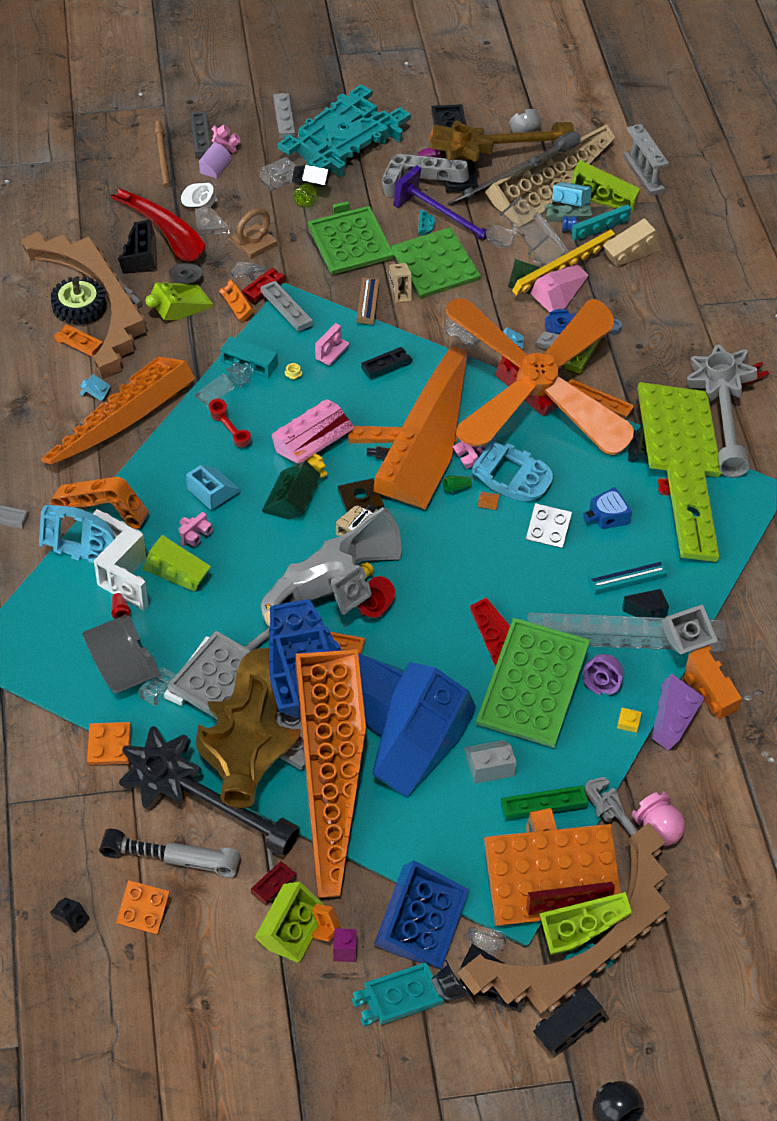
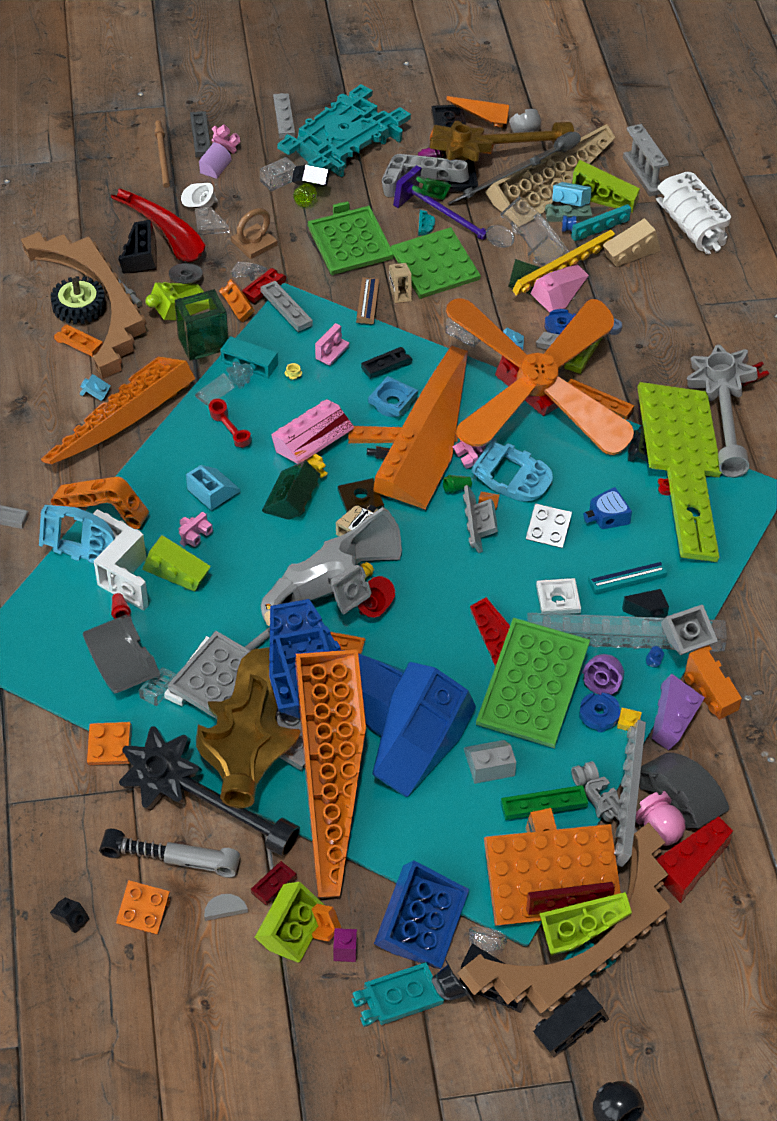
none -> clear green piece [175,289,228,361]
none -> light grey tile [204,894,248,921]
none -> dark azure piece [368,376,418,417]
none -> green hinge [412,176,451,200]
none -> orange wedge [447,96,509,128]
none -> light grey bracket [463,485,498,553]
none -> white piece [536,578,581,615]
none -> light grey wheel [571,761,599,786]
none -> blue plate [579,693,620,732]
none -> light grey plate [614,720,646,867]
none -> dark grey panel [639,753,729,828]
none -> blue piece [646,646,664,667]
none -> white piece [656,172,731,254]
none -> red wedge [656,816,733,903]

